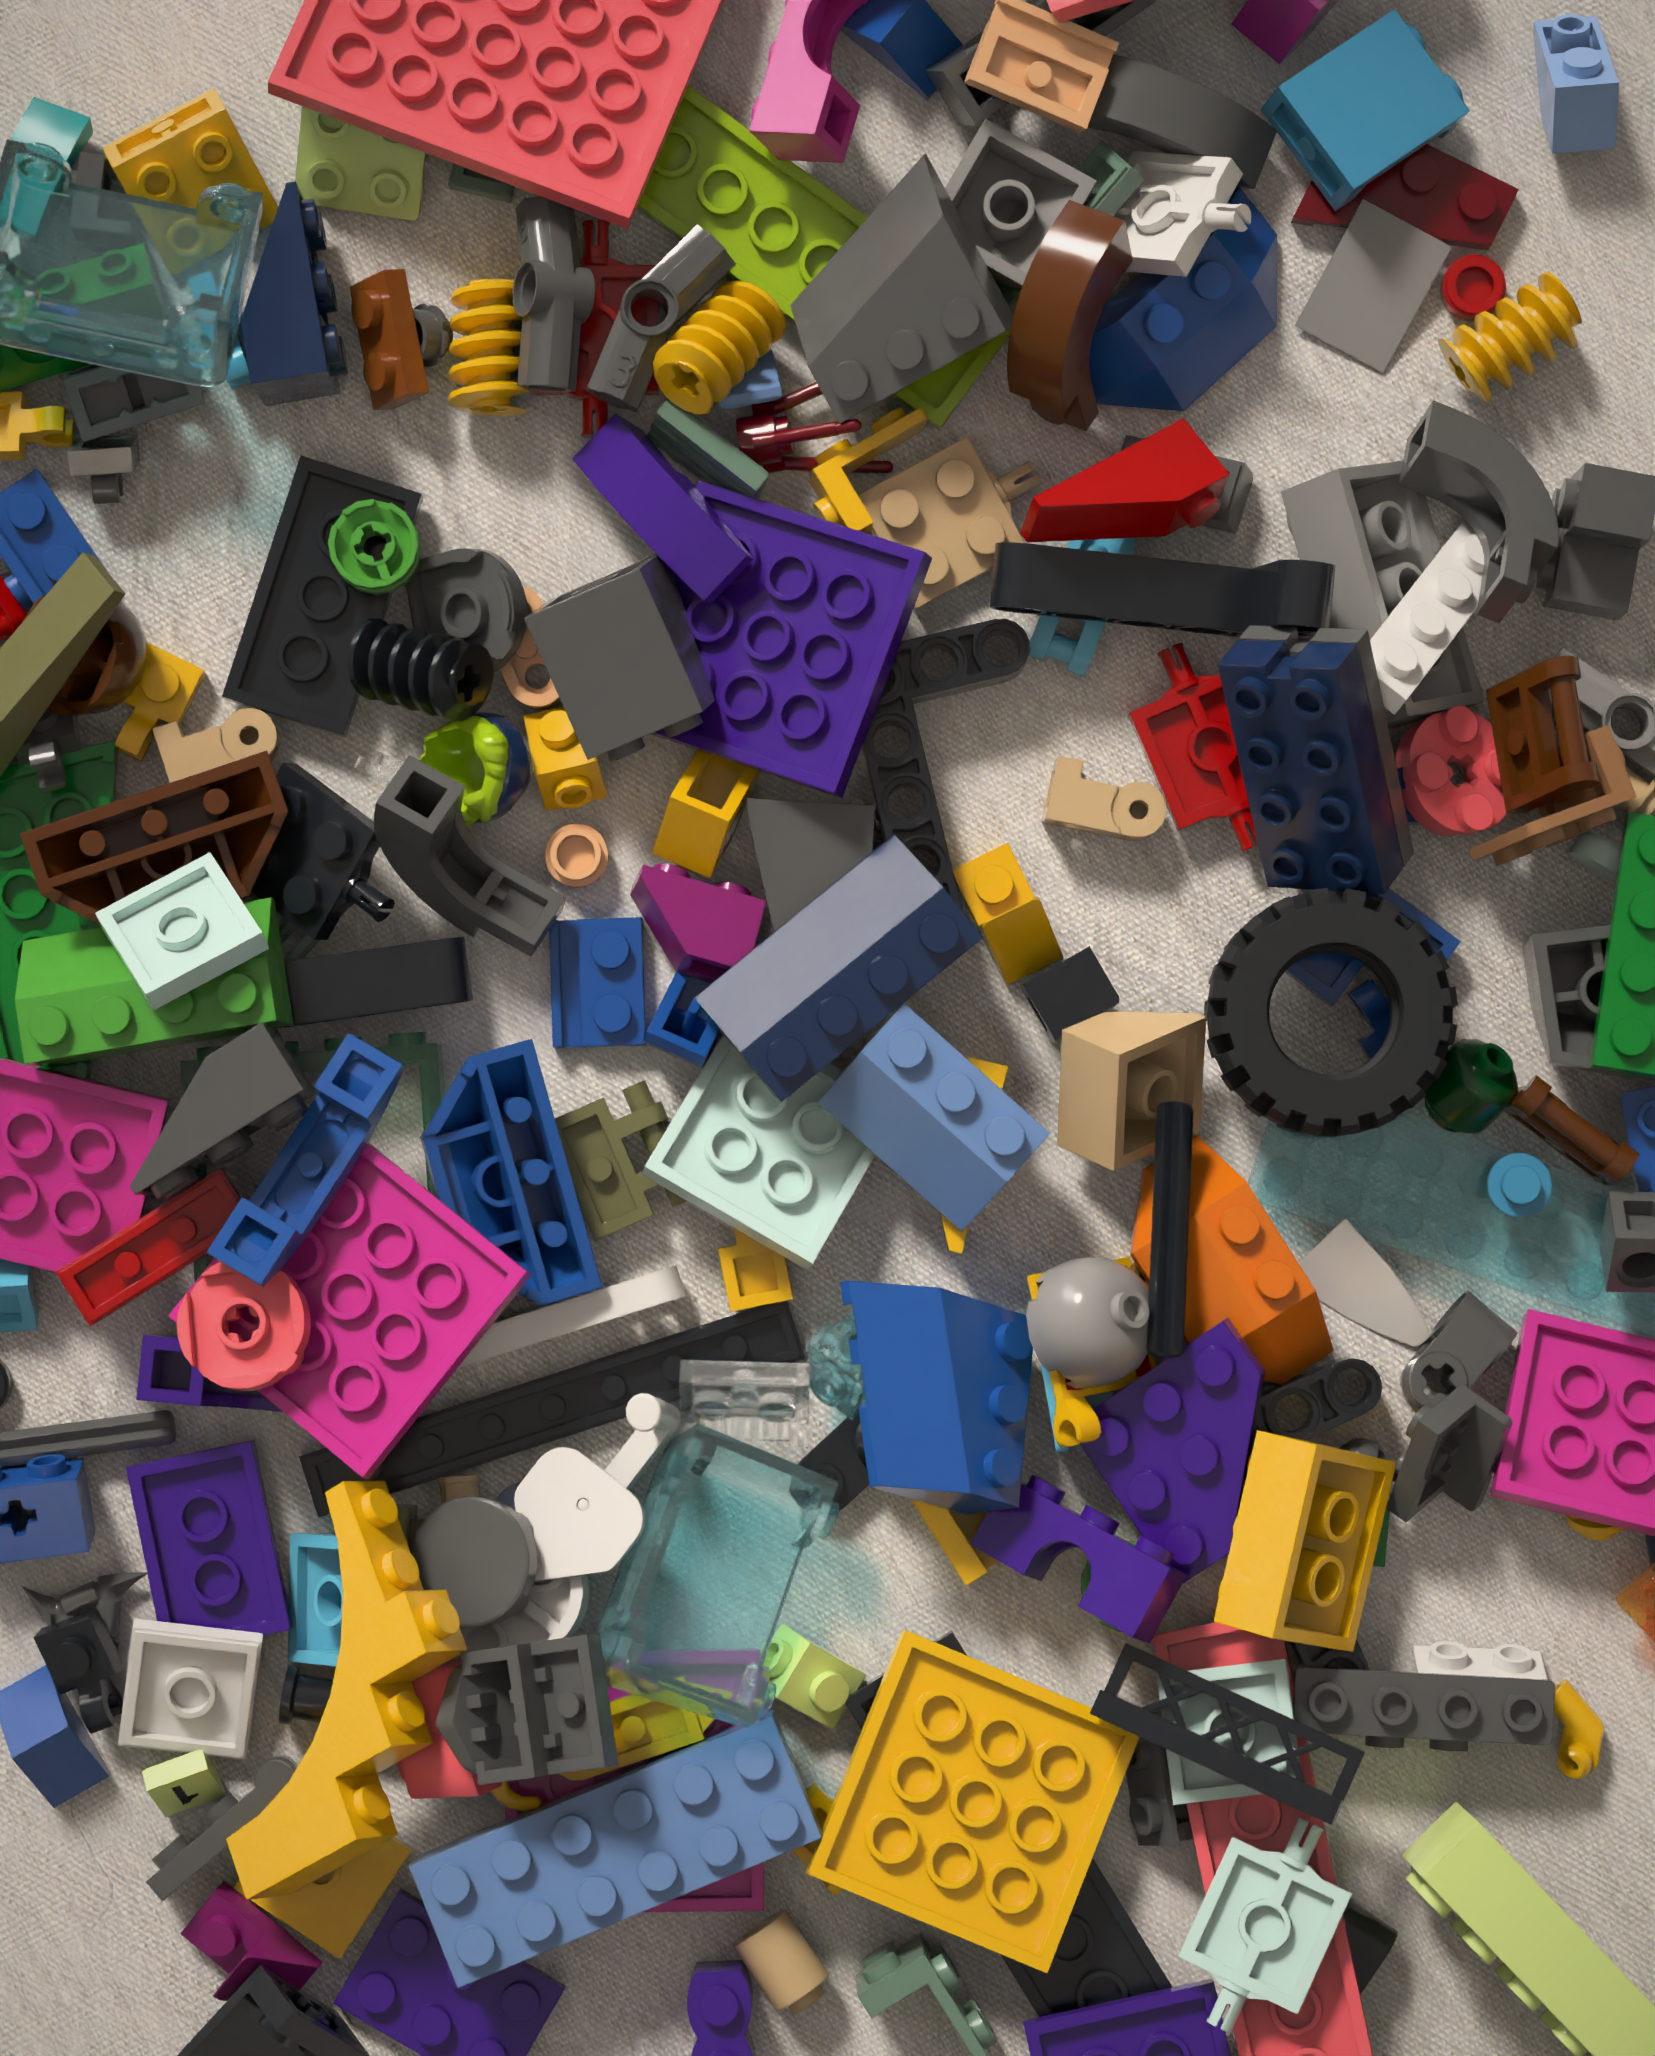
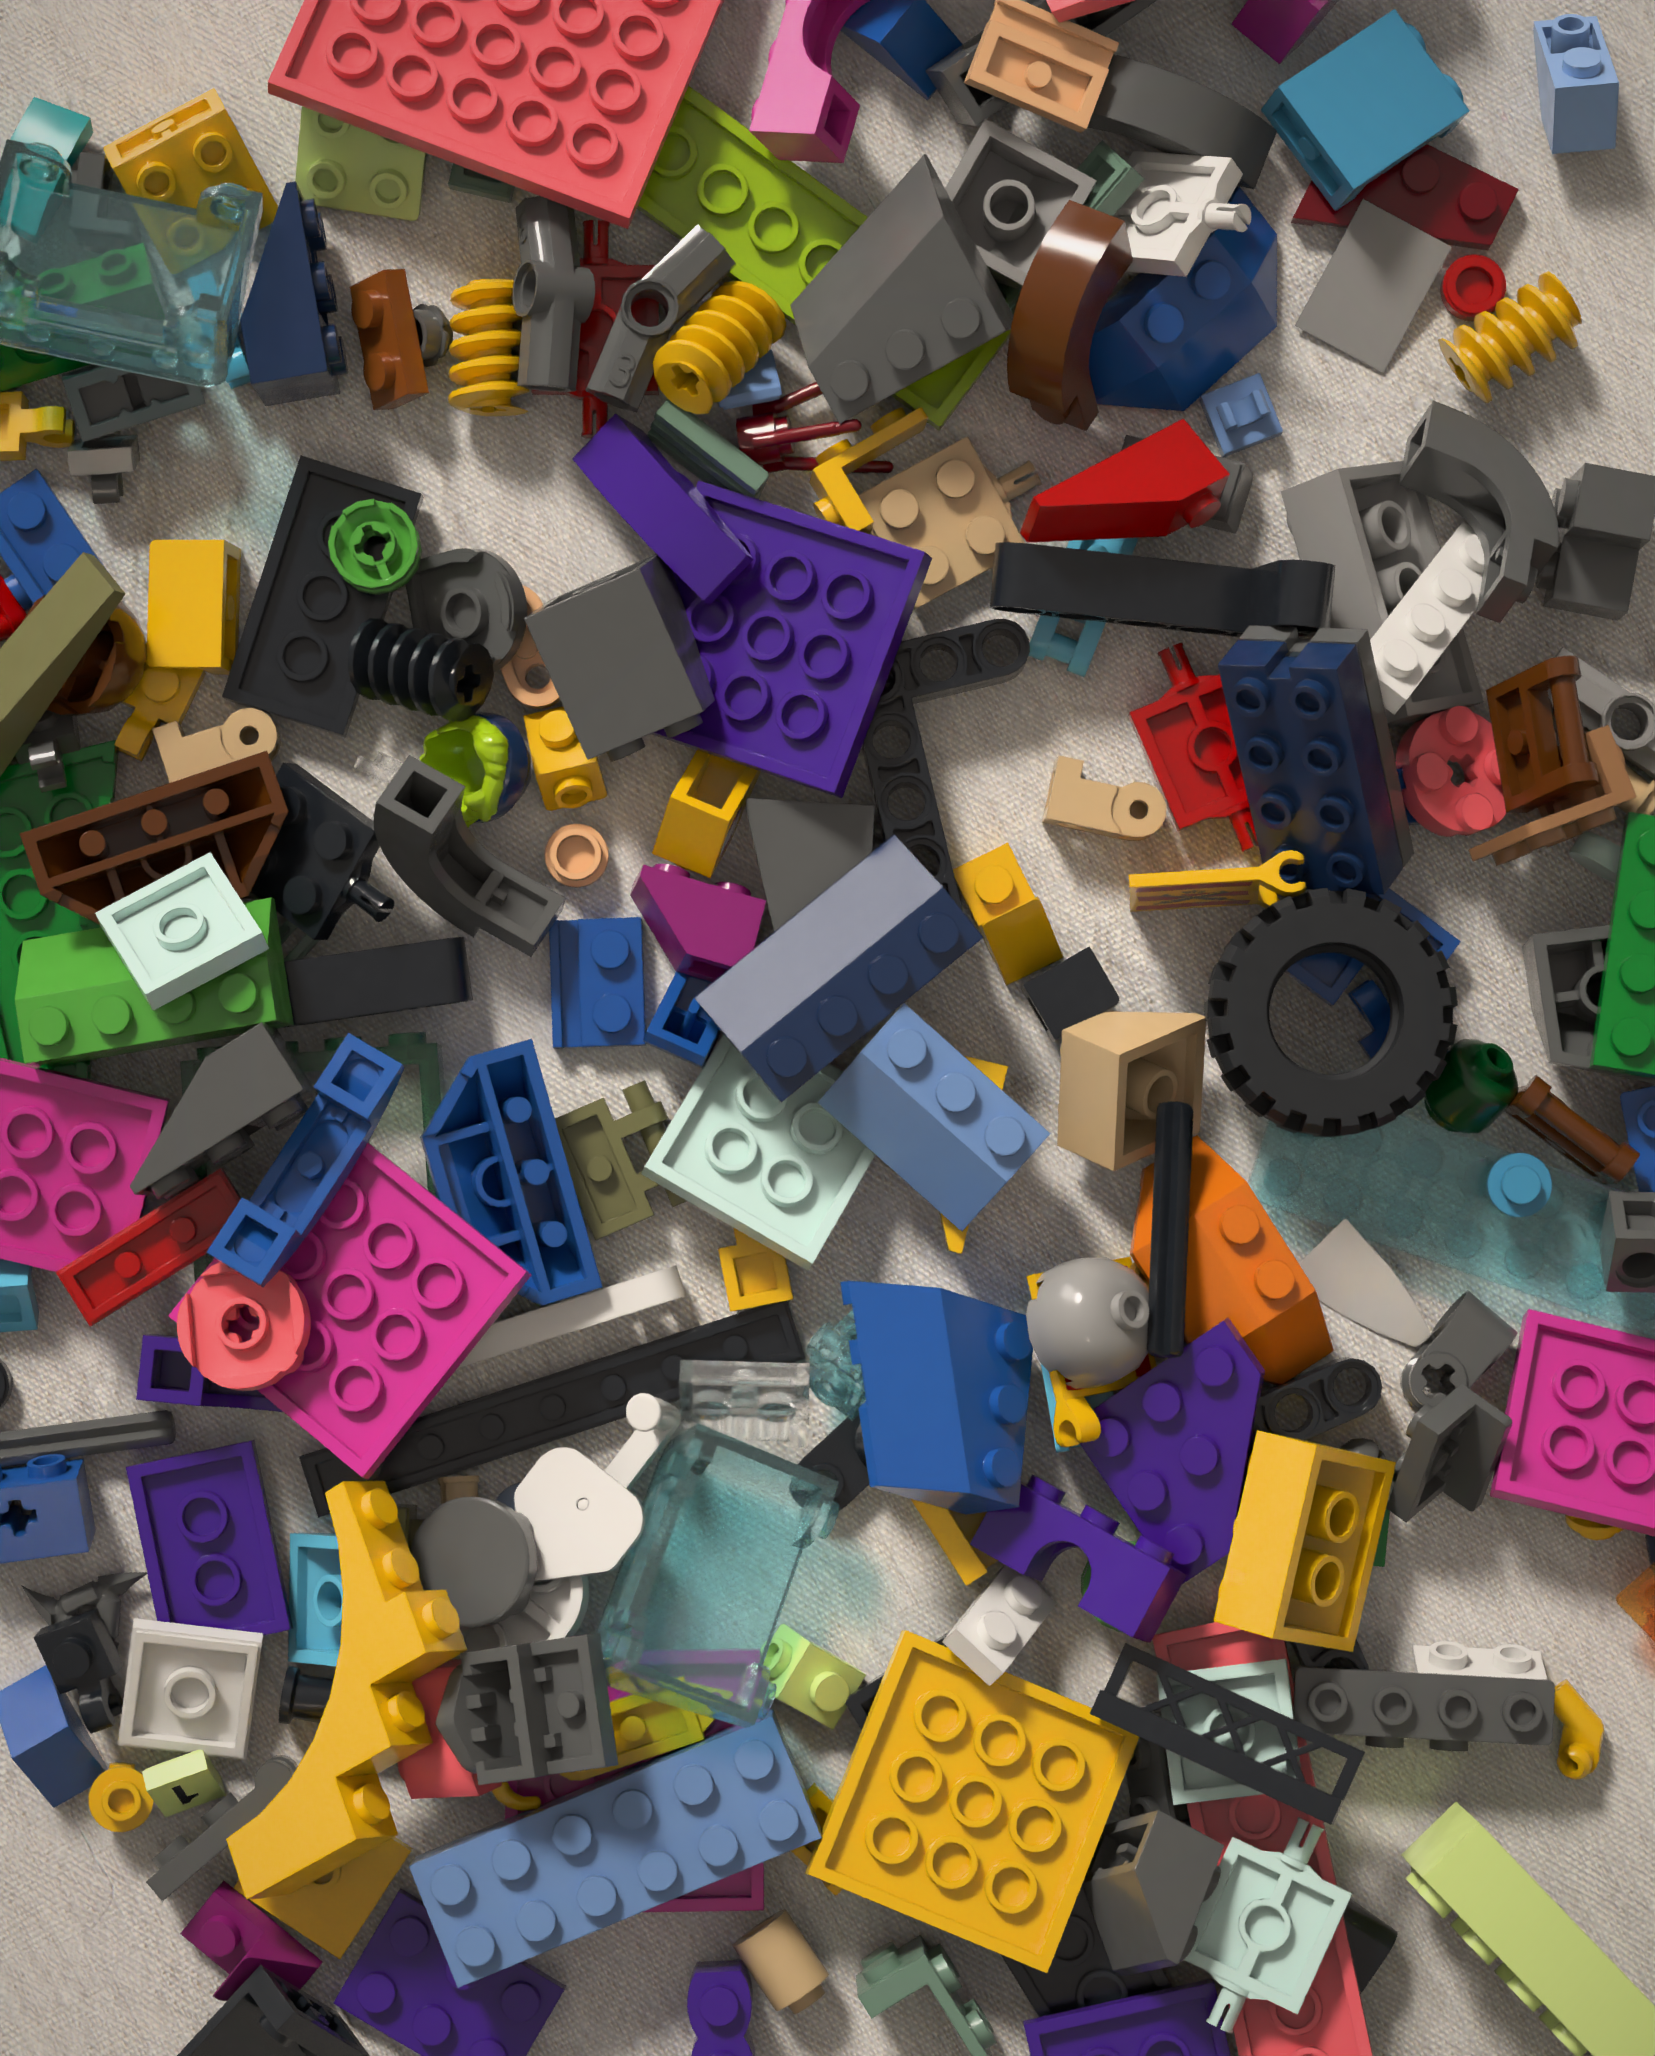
none -> yellow plate [88,1762,154,1832]
none -> yellow panel [146,540,241,675]
none -> white plate [942,1565,1057,1686]
none -> dark grey slope [1082,1810,1224,1976]
none -> yellow flag [1129,850,1306,912]
none -> medium blue tile [1199,373,1283,458]

